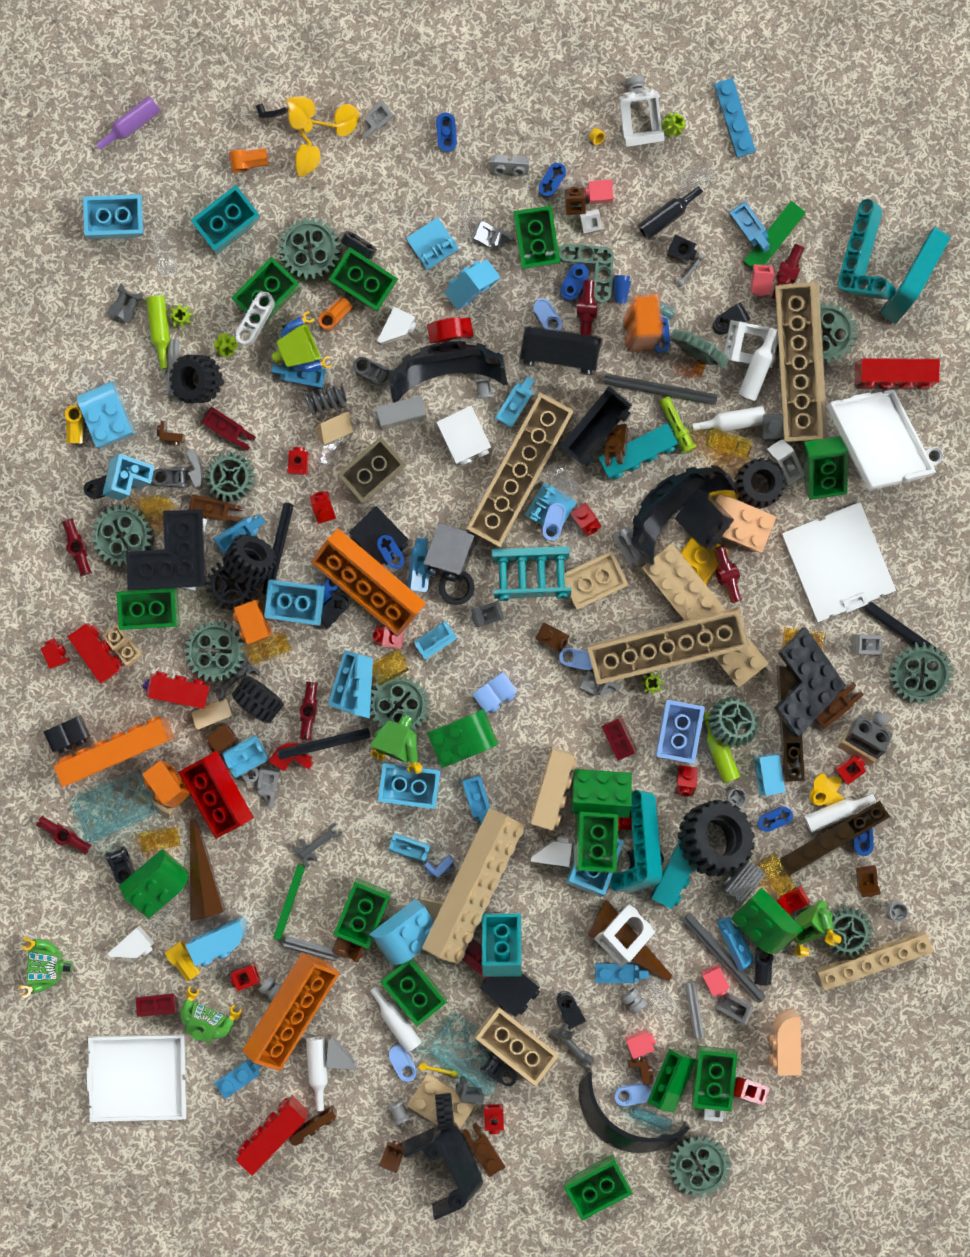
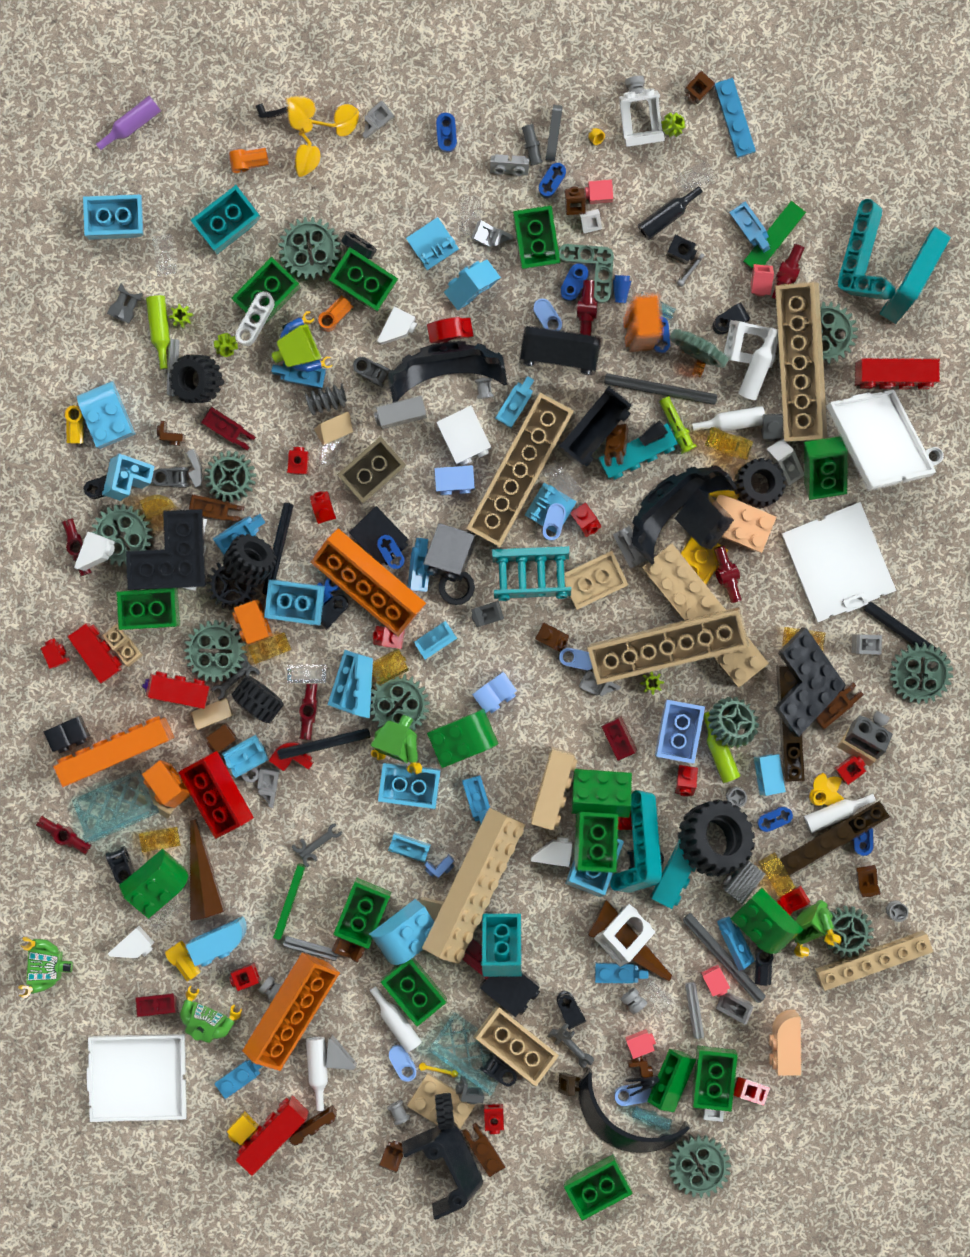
none -> white slope [74,532,115,571]
none -> yellow brick [227,1111,258,1145]
none -> clear slope [287,664,327,684]
none -> light blue brick [435,465,475,495]
none -> dark grey pin [522,124,543,166]
none -> dark grey beam [545,104,563,161]
none -> dark brown tile [558,1073,581,1096]
none -> black piece [625,1076,660,1096]
none -> black cone [638,420,668,447]
none -> reddish brown brick [684,70,715,104]

